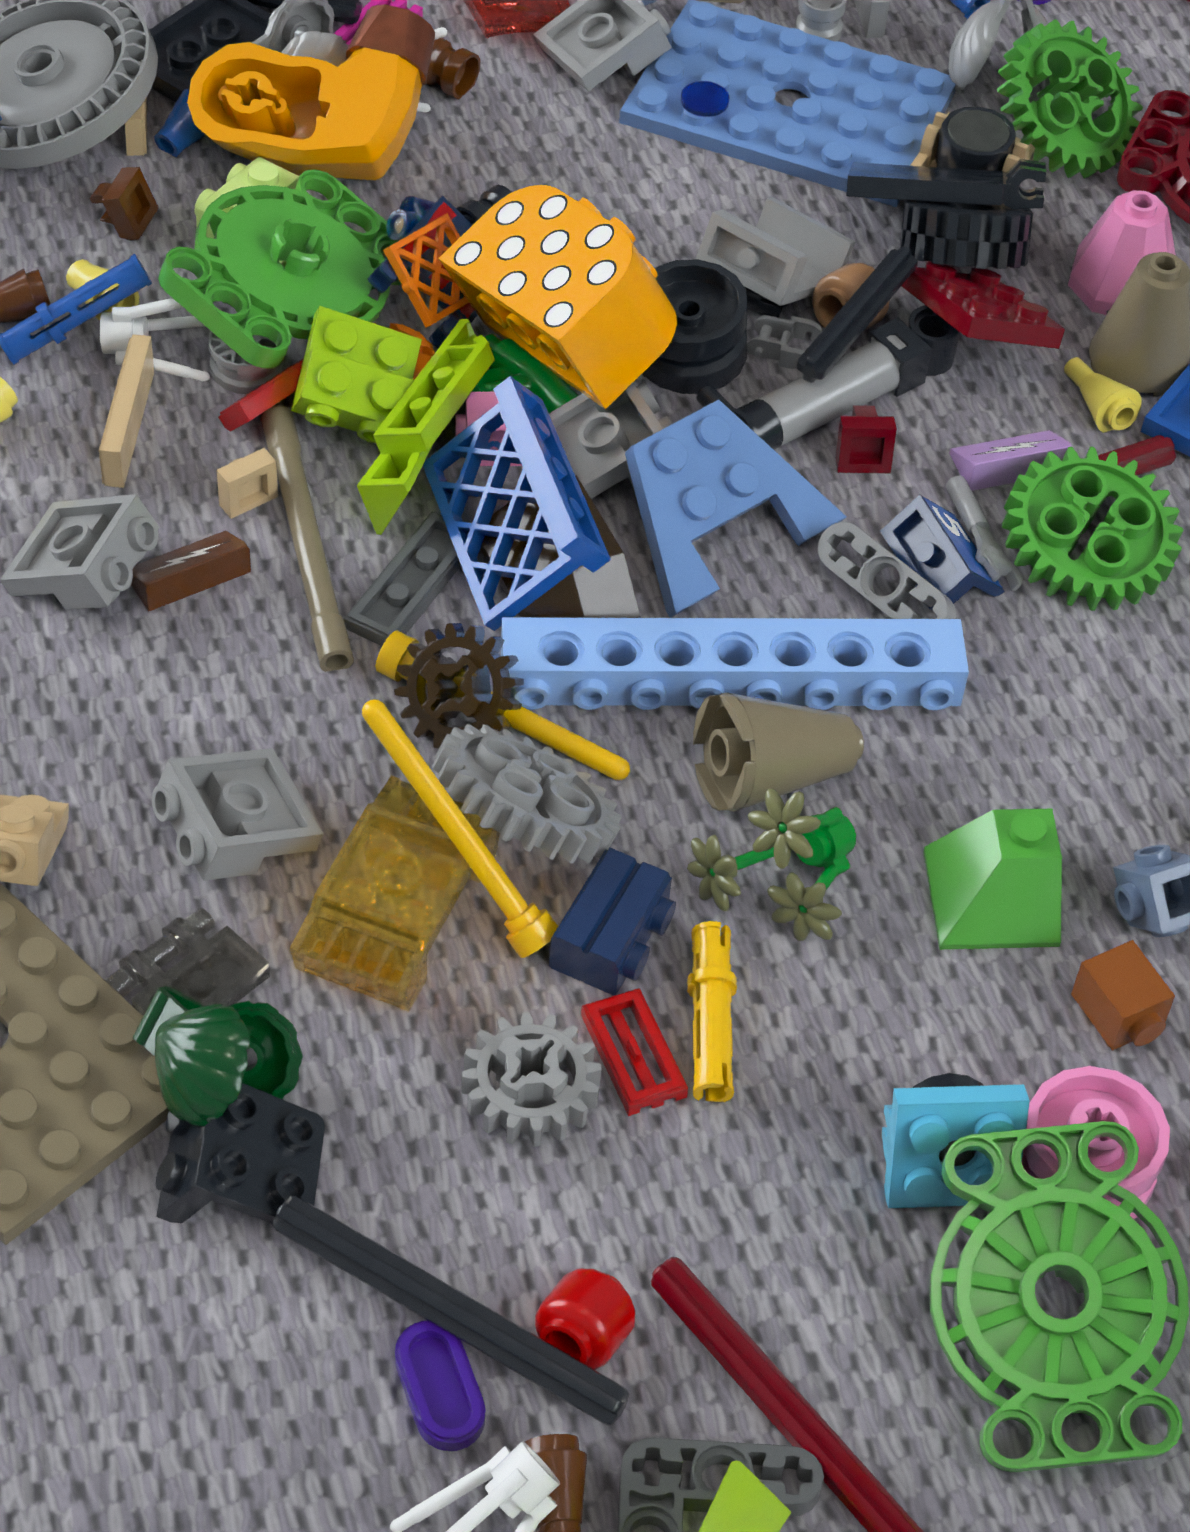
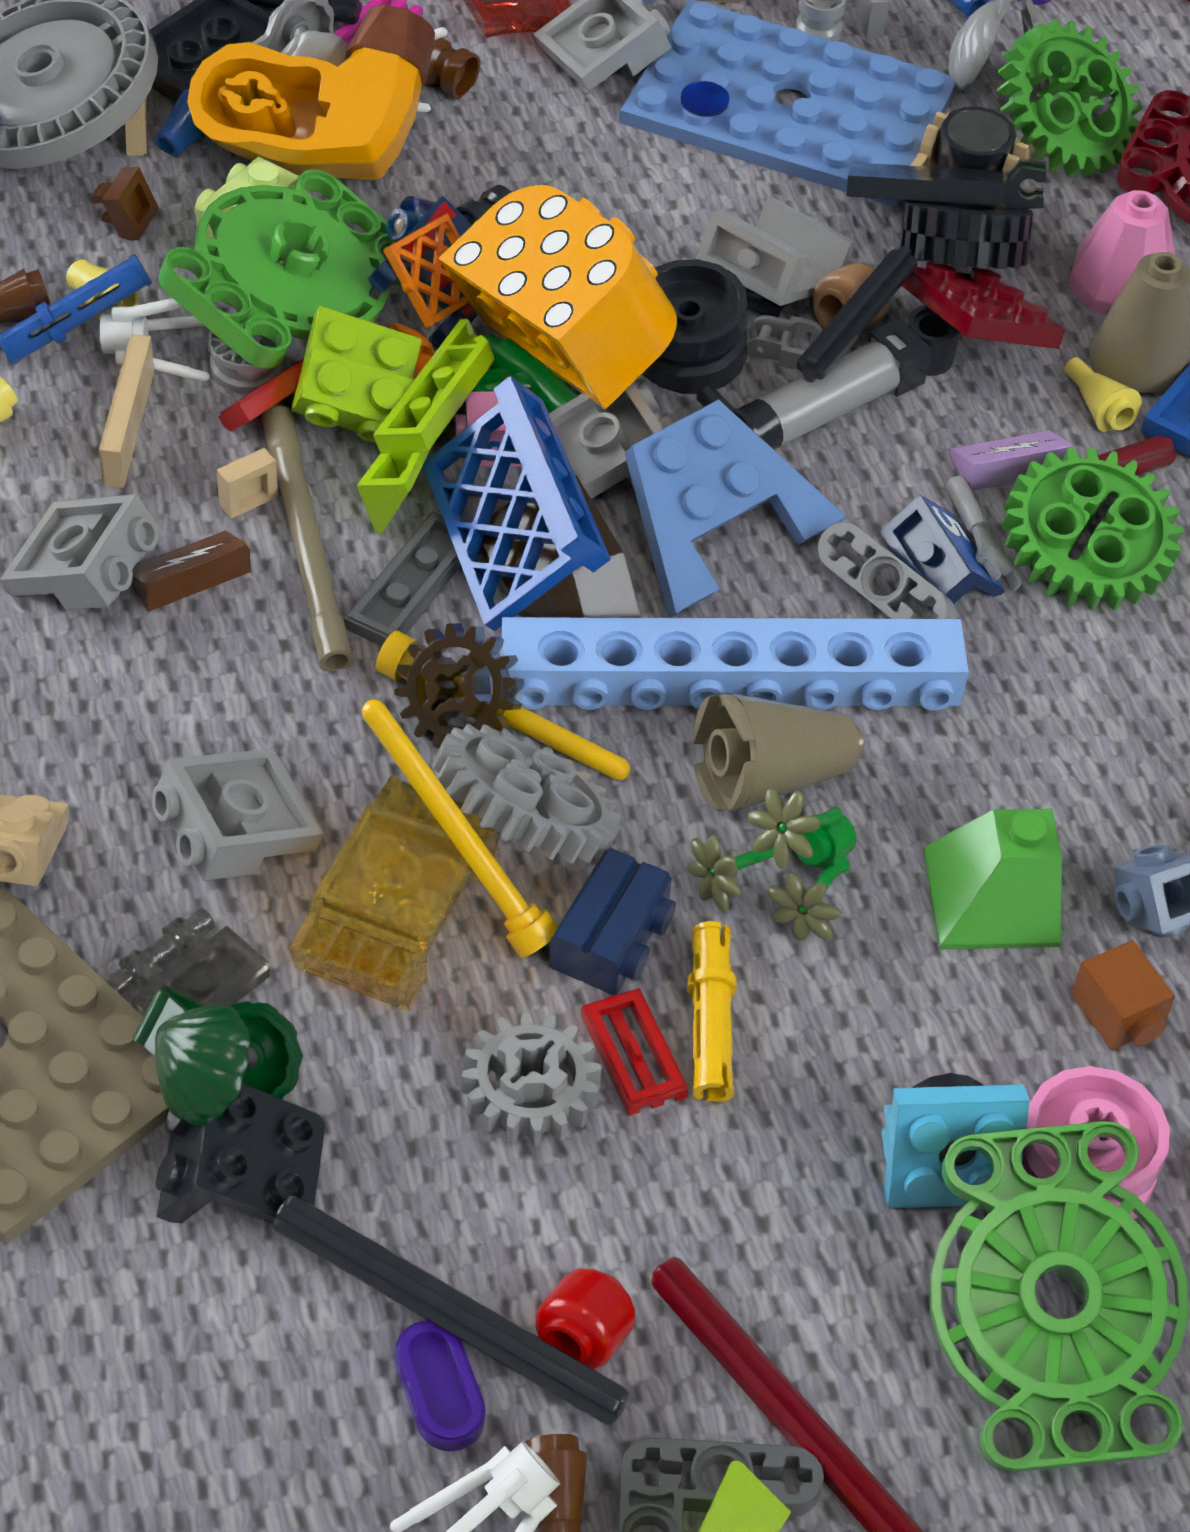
dark red tile [836,405,897,474] -> none

